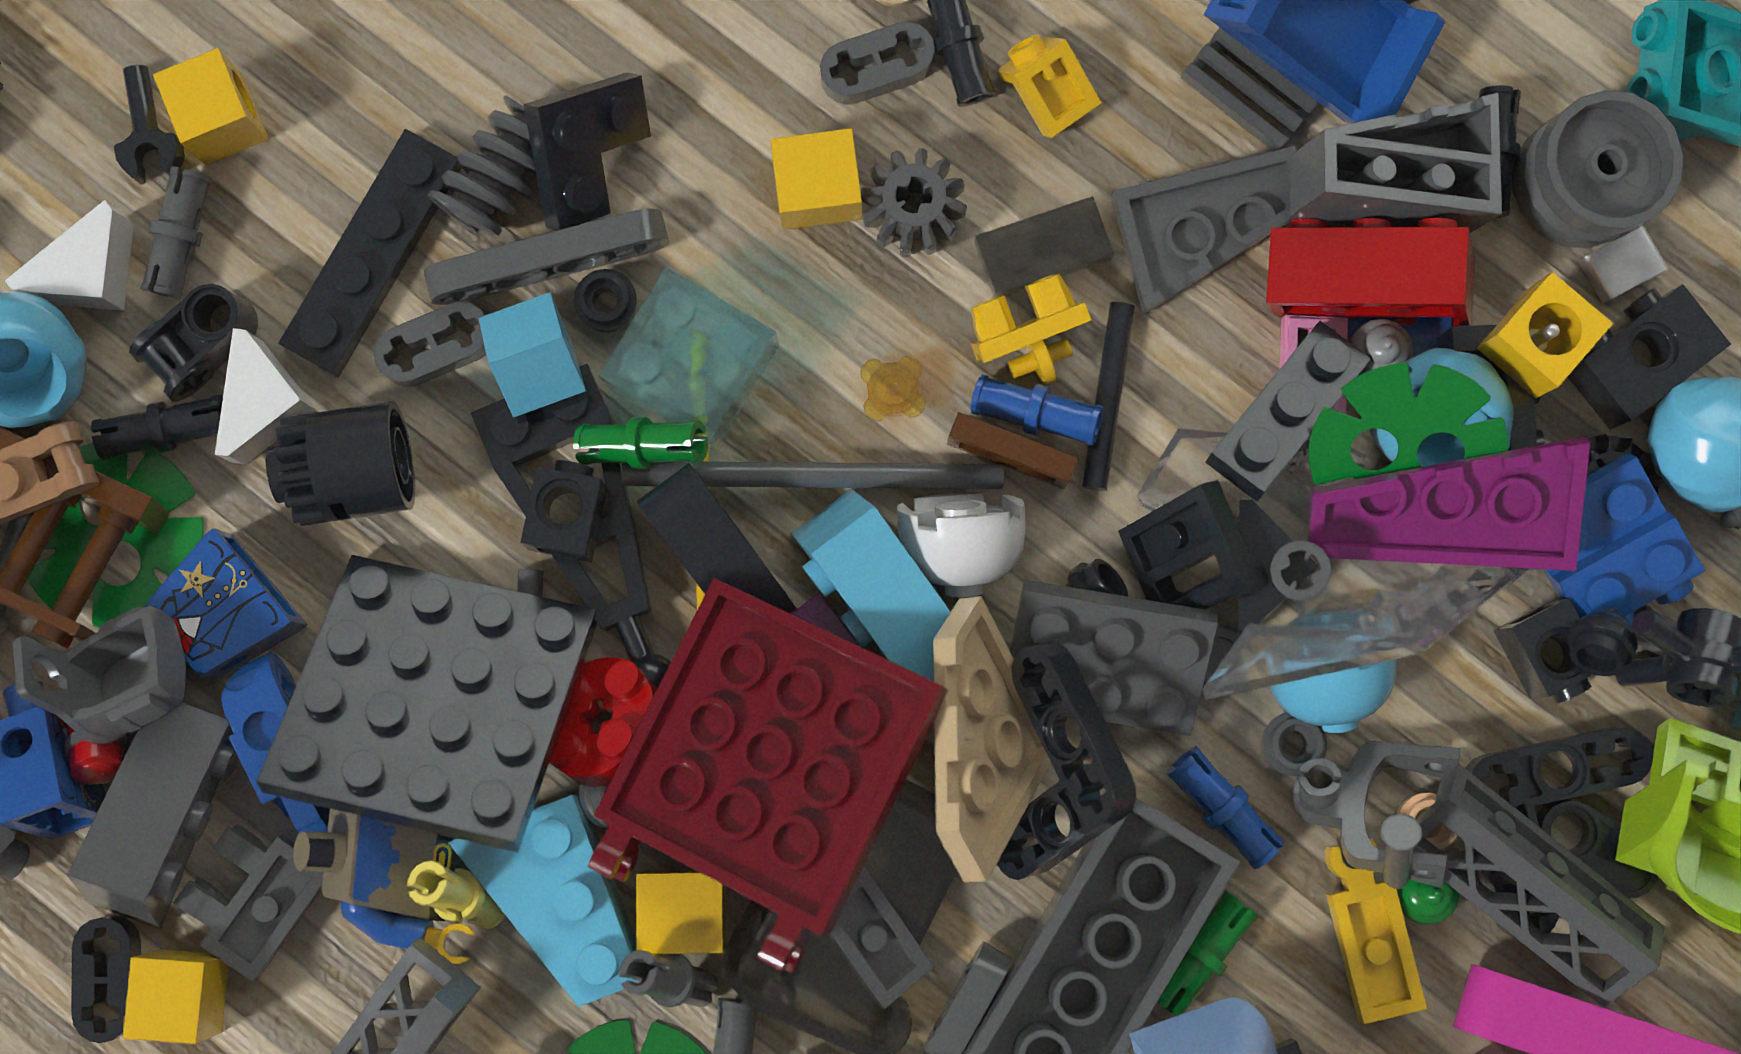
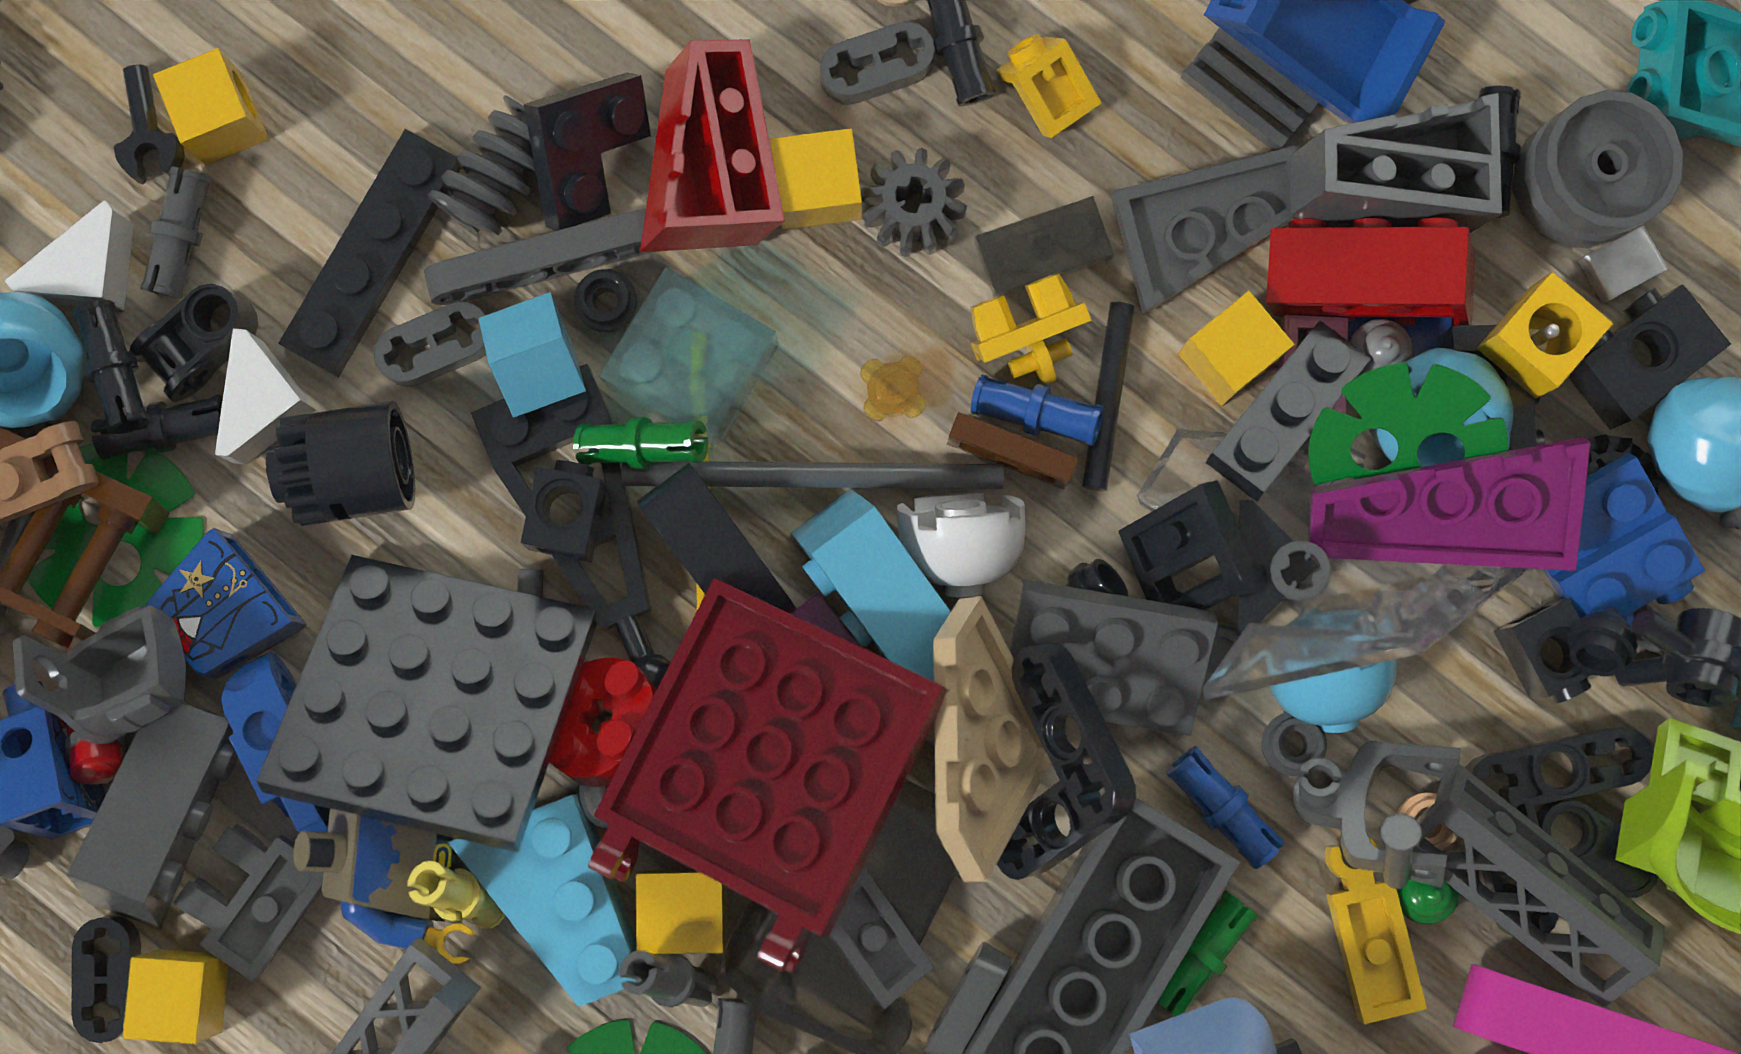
none -> black pin [73,300,150,434]
none -> red wedge [640,39,785,253]
none -> yellow piece [1178,291,1295,406]

